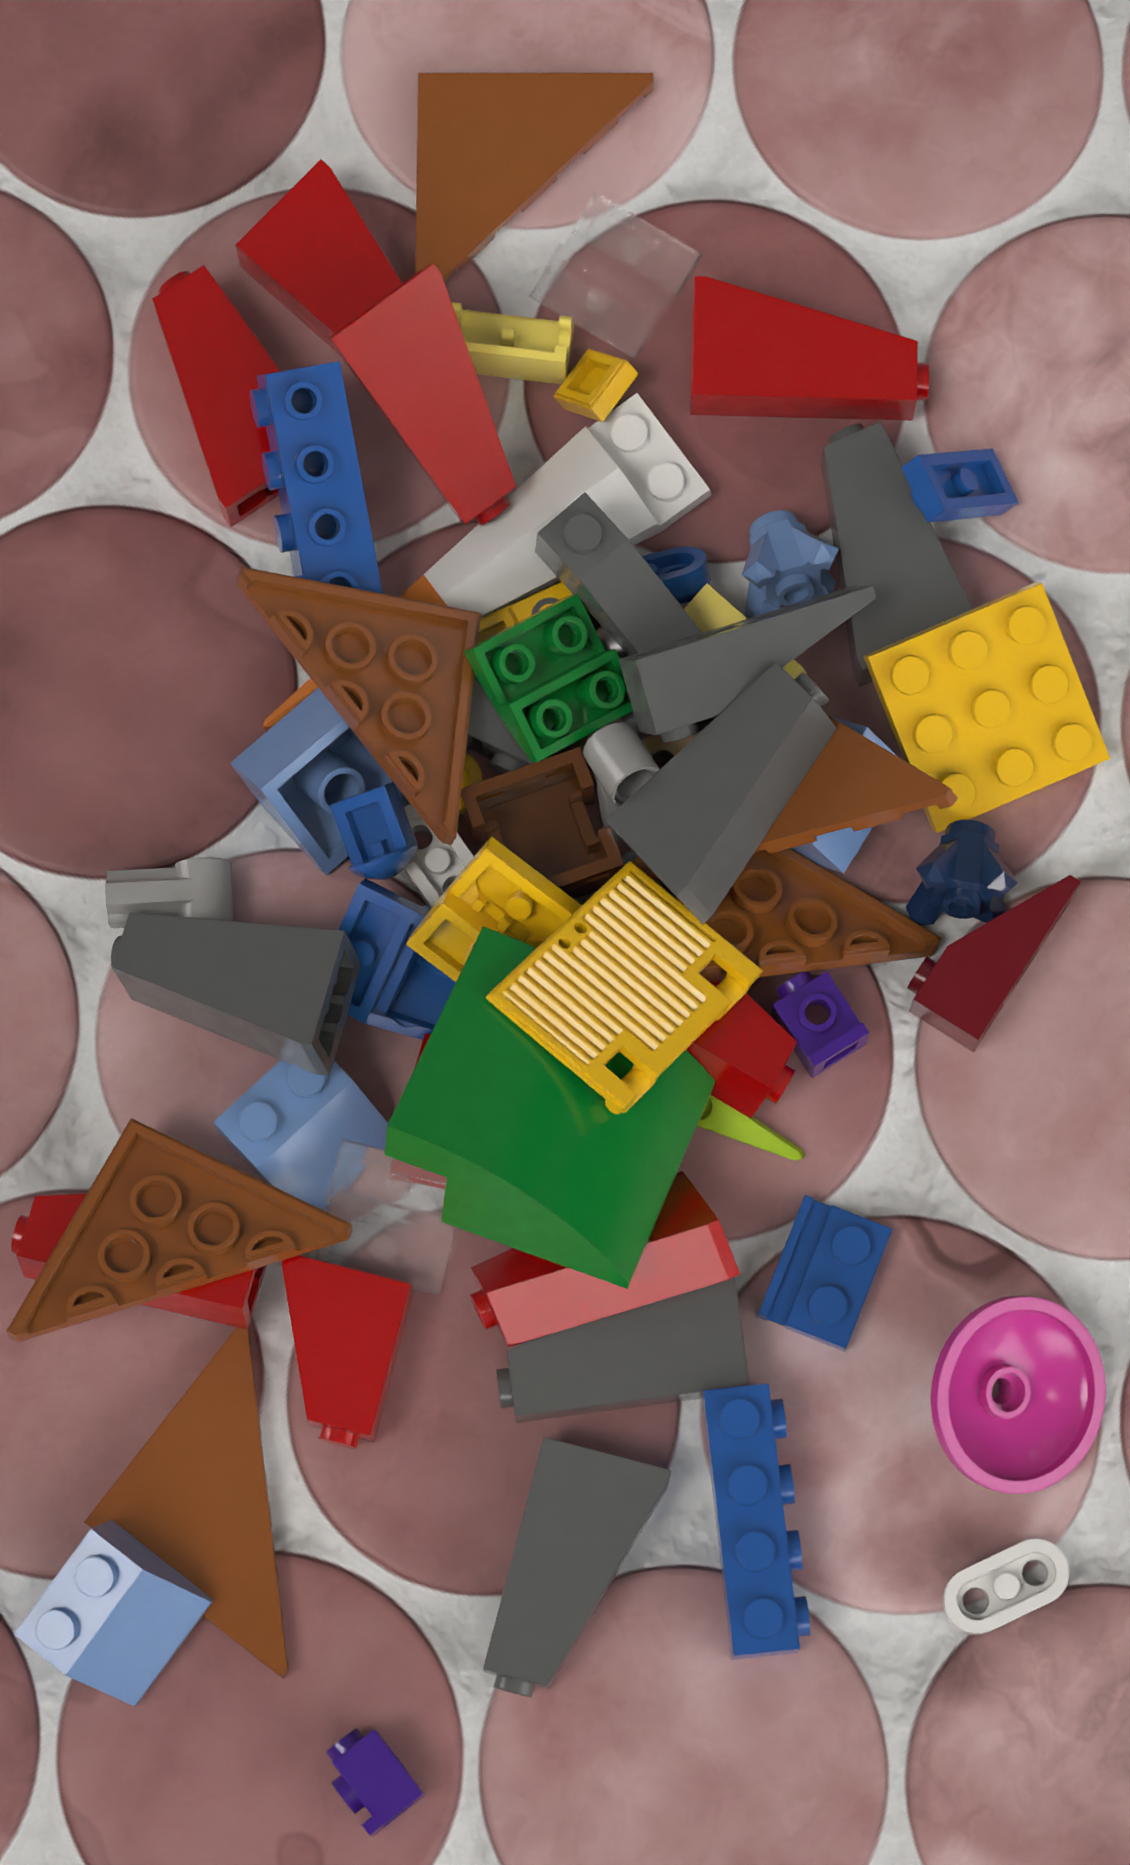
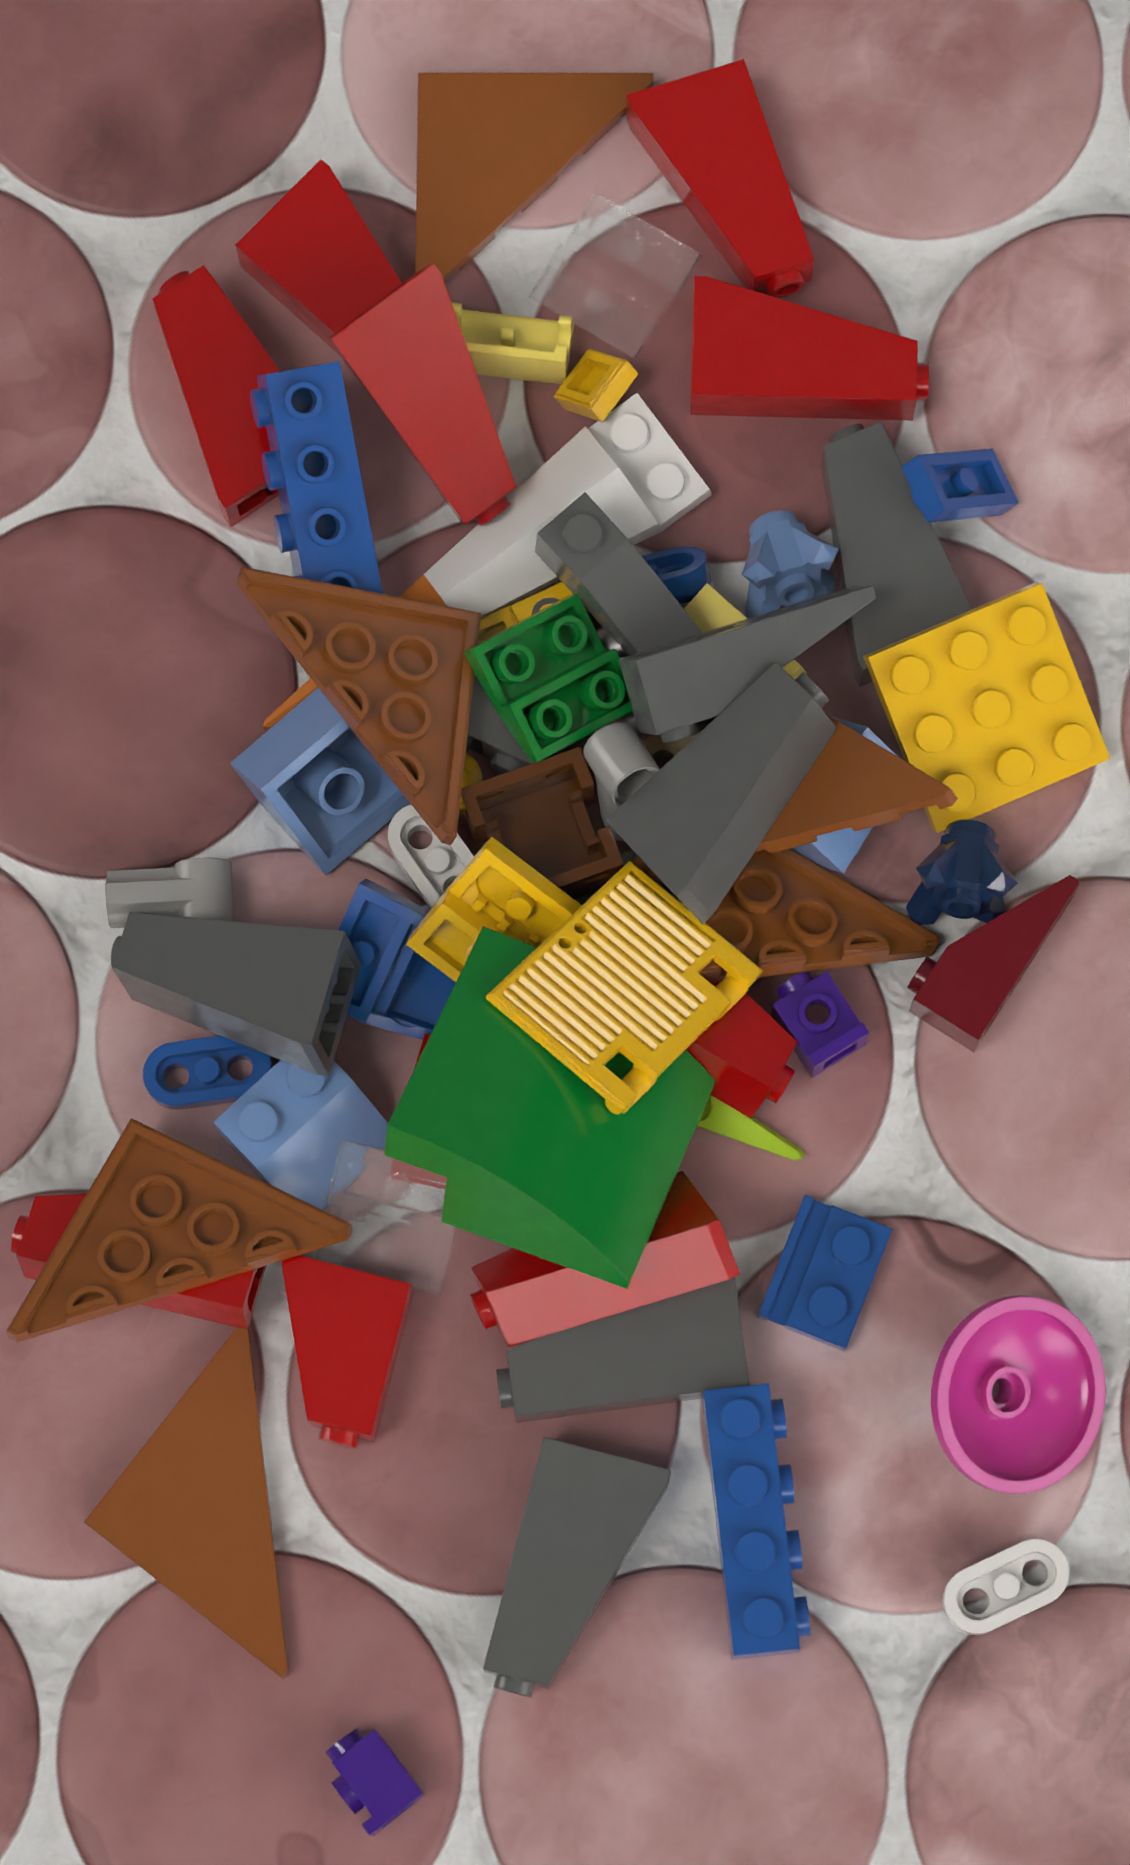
medium blue slope [14,1519,214,1706] -> none
blue plate [330,782,418,880] -> none
none -> blue plate [143,1036,273,1110]
none -> red slope [626,59,814,298]

